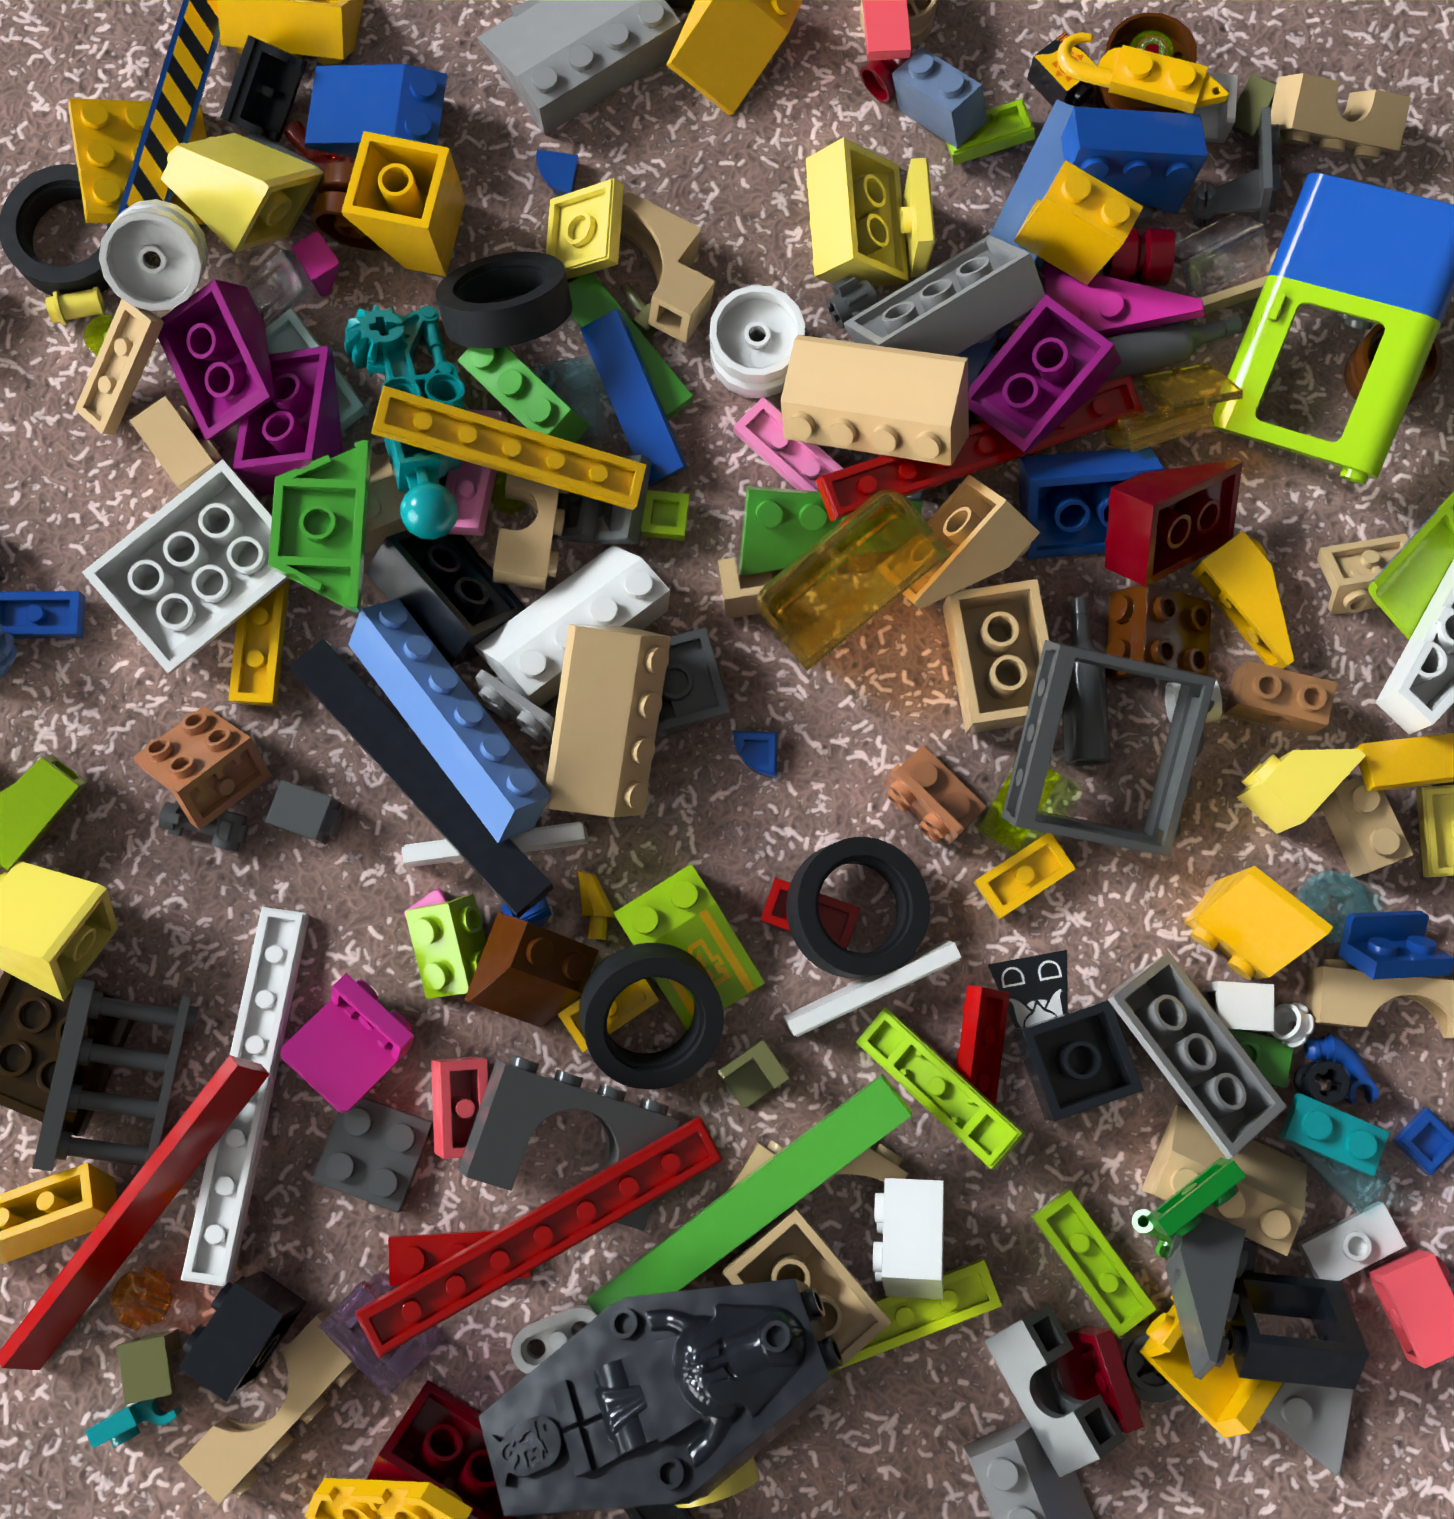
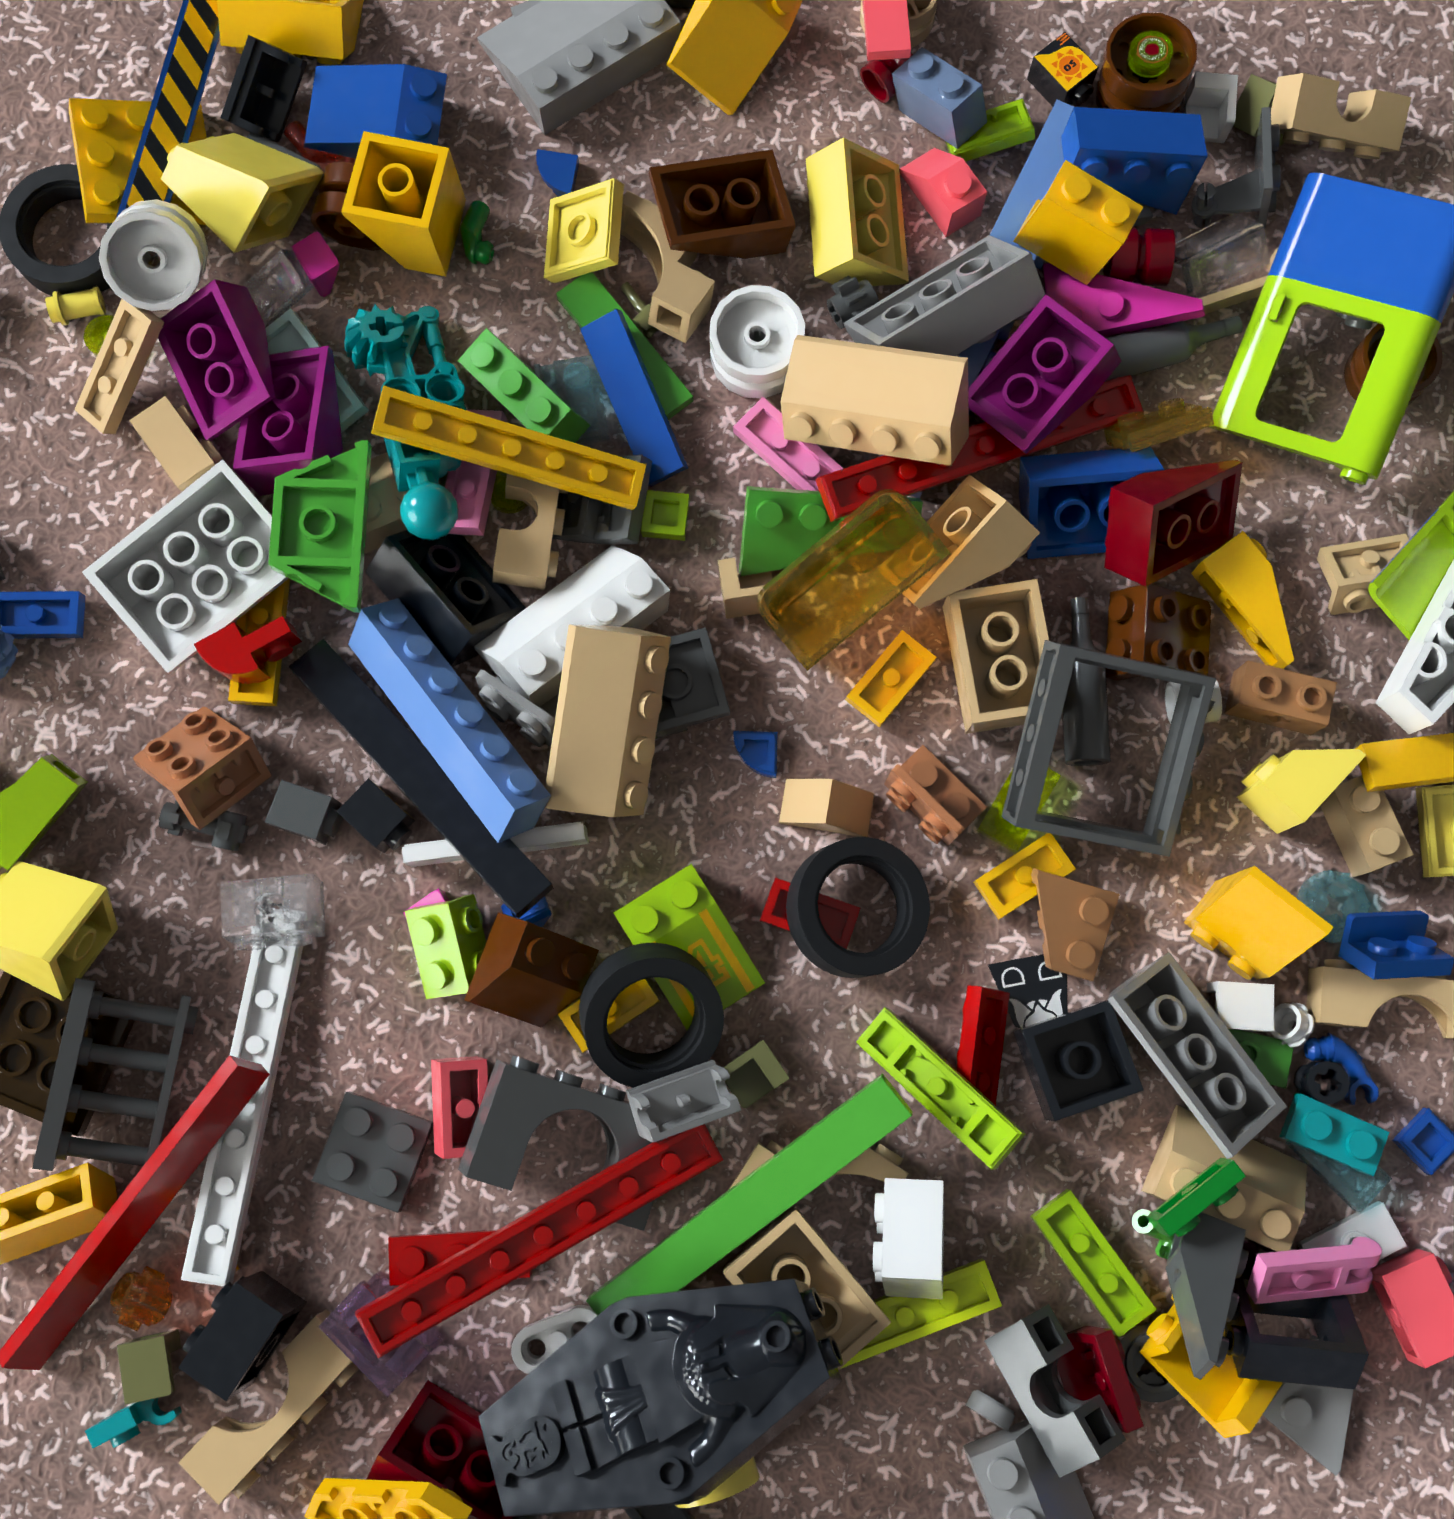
dark pink bracket [281,973,414,1113] -> none
black tyre [436,251,573,349] -> none
yellow bar [578,871,616,940] -> none
white tile [783,939,961,1037] -> none
light yellow plate [900,158,936,278] -> none
yellow plate [1057,32,1229,114] -> none
clear yellow piece [1142,363,1243,411] -> none
none -> red brick [194,616,302,684]
none -> clear brick [221,873,325,951]
none -> black brick [337,778,415,853]
none -> green arm [460,200,494,265]
none -> light grey hinge [626,1060,741,1143]
none -> reddish brown slope [648,149,796,259]
none -> tan slope [779,779,874,837]
none -> yellow plate [845,630,937,728]
none -> coral slope [899,148,987,237]
none -> light grey tile [965,1389,1015,1431]
none -> medium nougat wing [1031,868,1120,981]
none -> bright pink plate [1246,1237,1382,1304]

